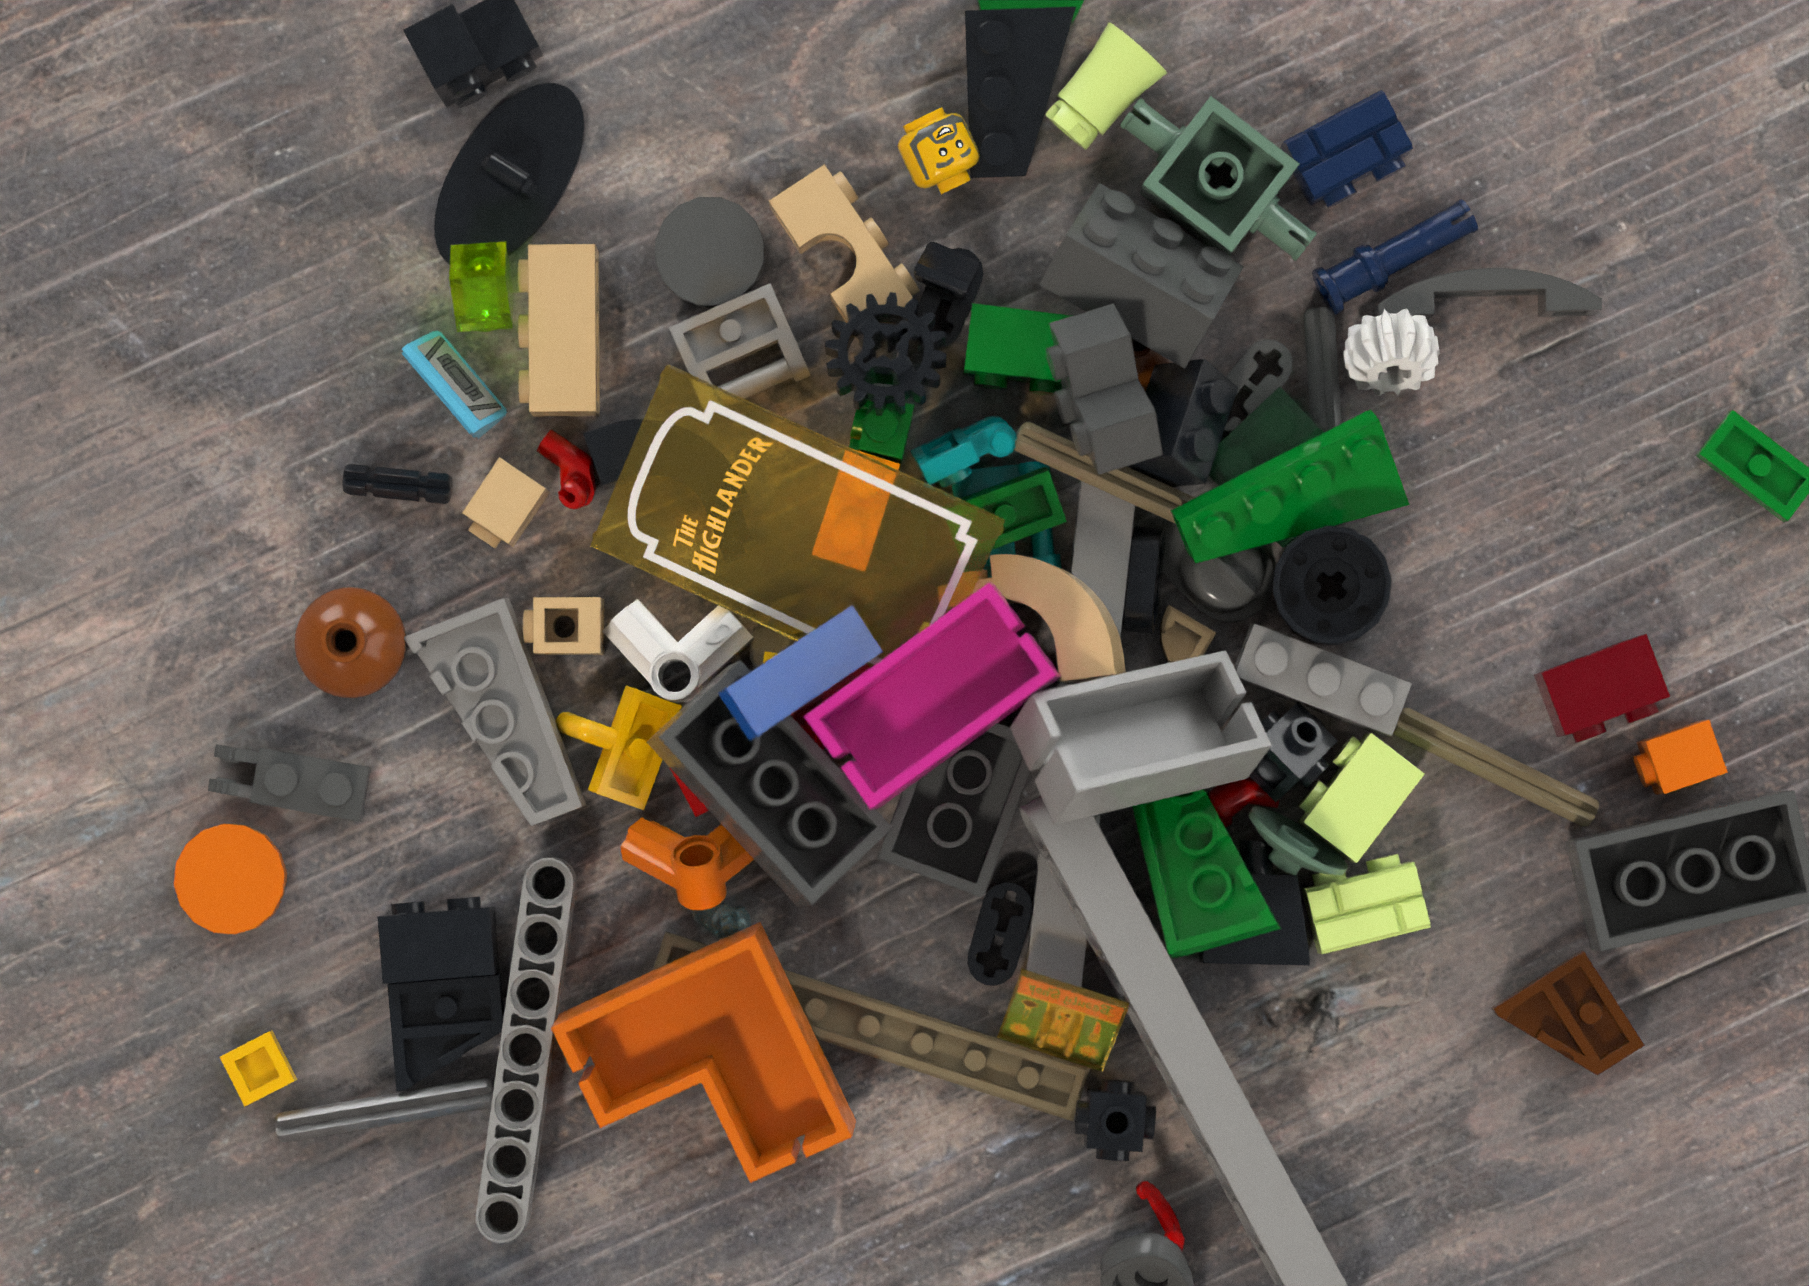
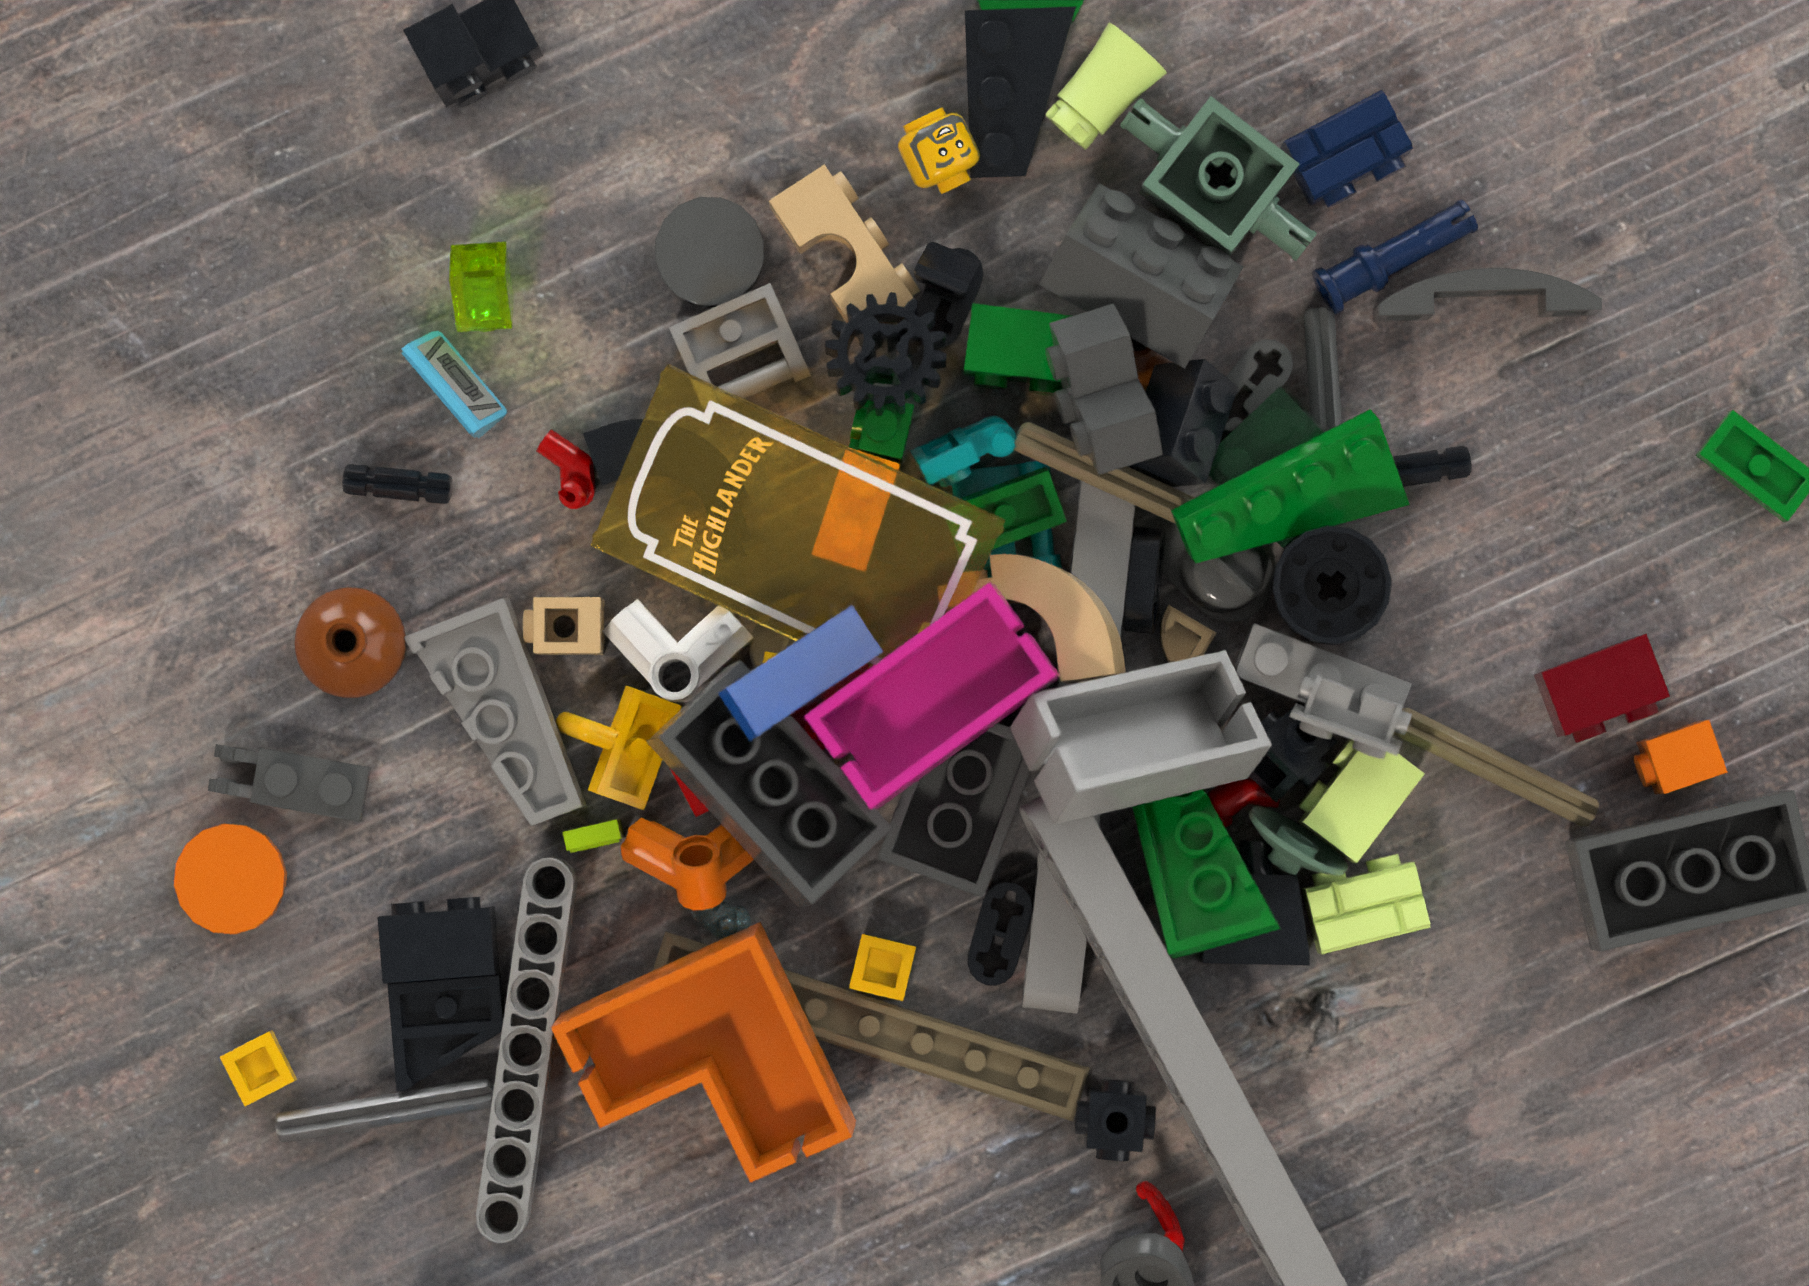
black shield [434,83,585,271] -> none
tan brick [462,457,550,549] -> none
tan brick [518,244,600,417] -> none
clear yellow piece [997,969,1130,1072] -> none
white gear [1343,309,1440,396] -> none
reddish brown wing [1491,950,1645,1075] -> none
none -> lime tile [562,819,625,853]
none -> yellow plate [849,934,916,1001]
none -> light grey hinge [1290,675,1412,758]
none -> black axle [1393,446,1472,487]

